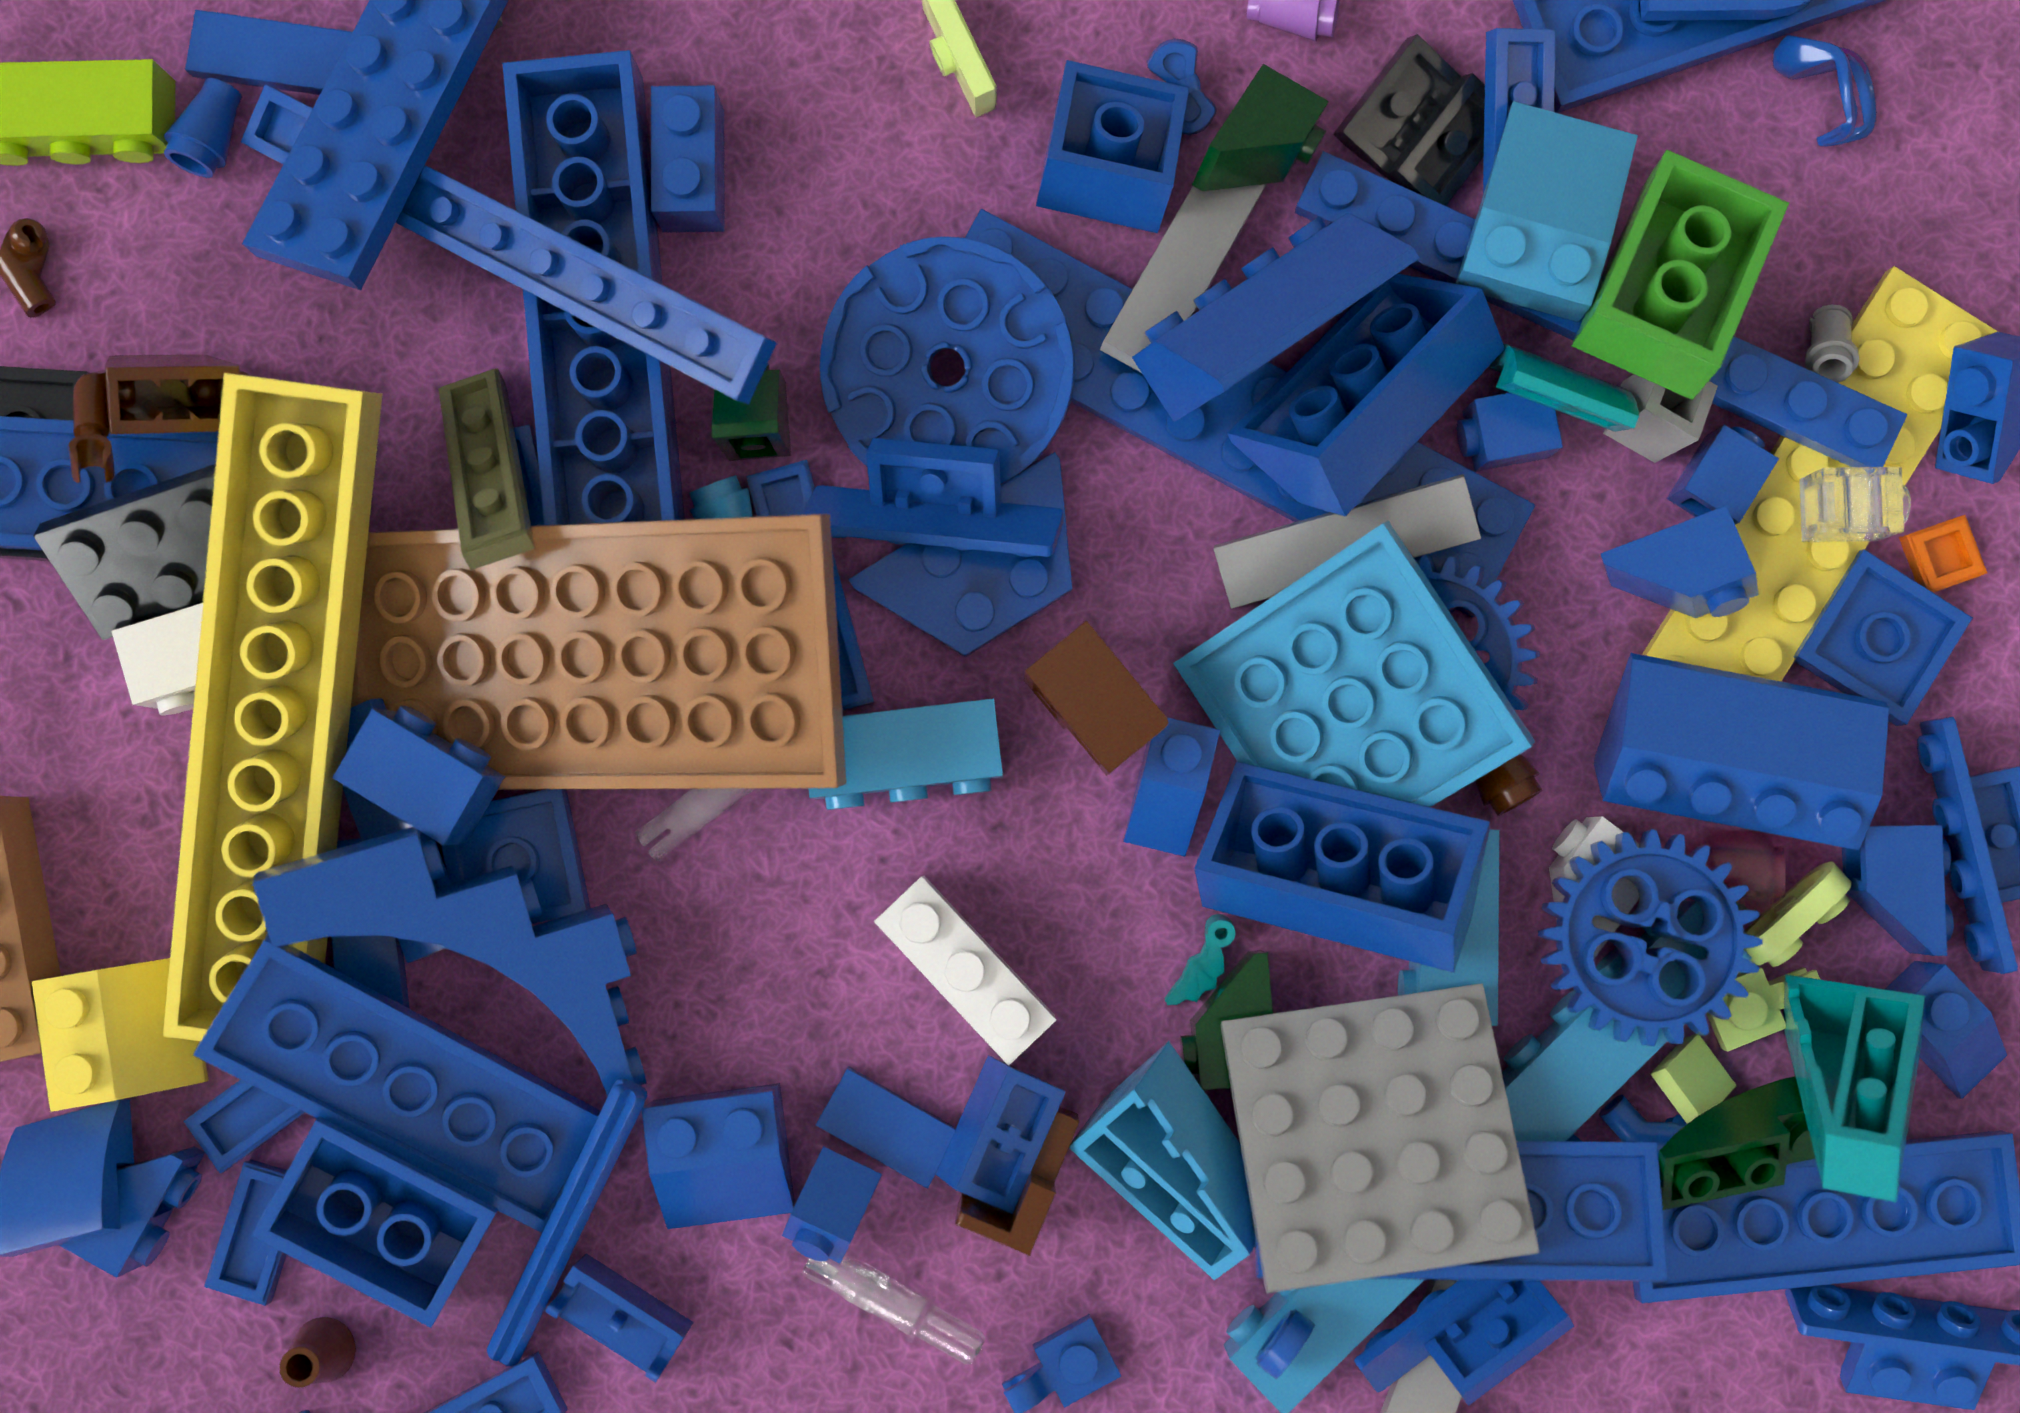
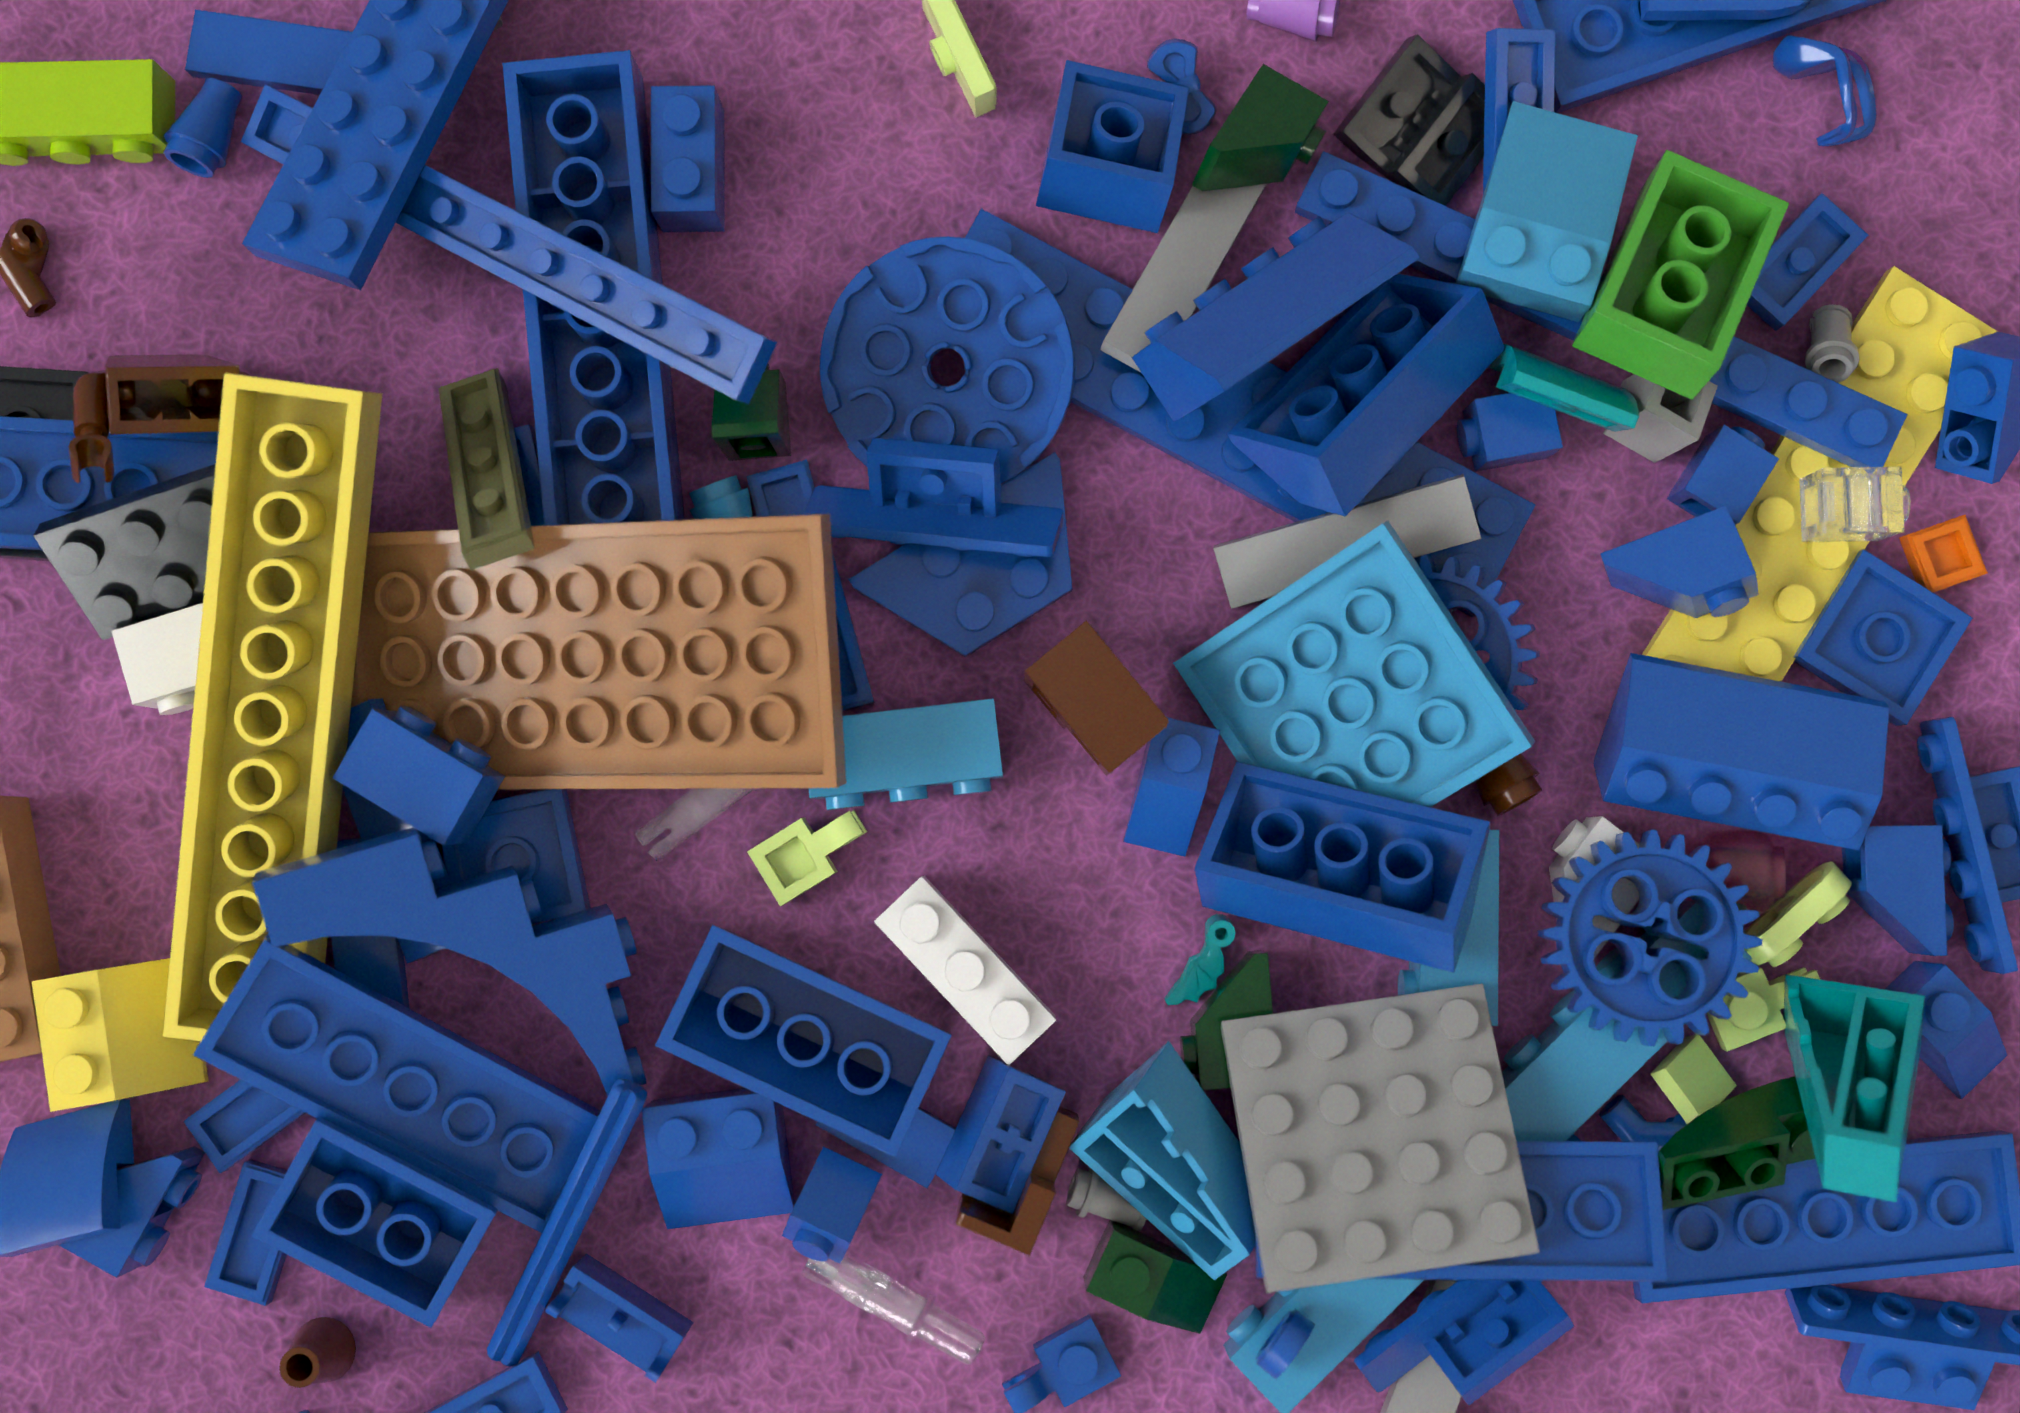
none -> blue slope [655,925,952,1158]
none -> yellowish green plate [747,810,867,906]
none -> light grey pin [1066,1168,1147,1231]
none -> dark green slope [1083,1220,1227,1334]
none -> blue plate [1747,193,1868,331]

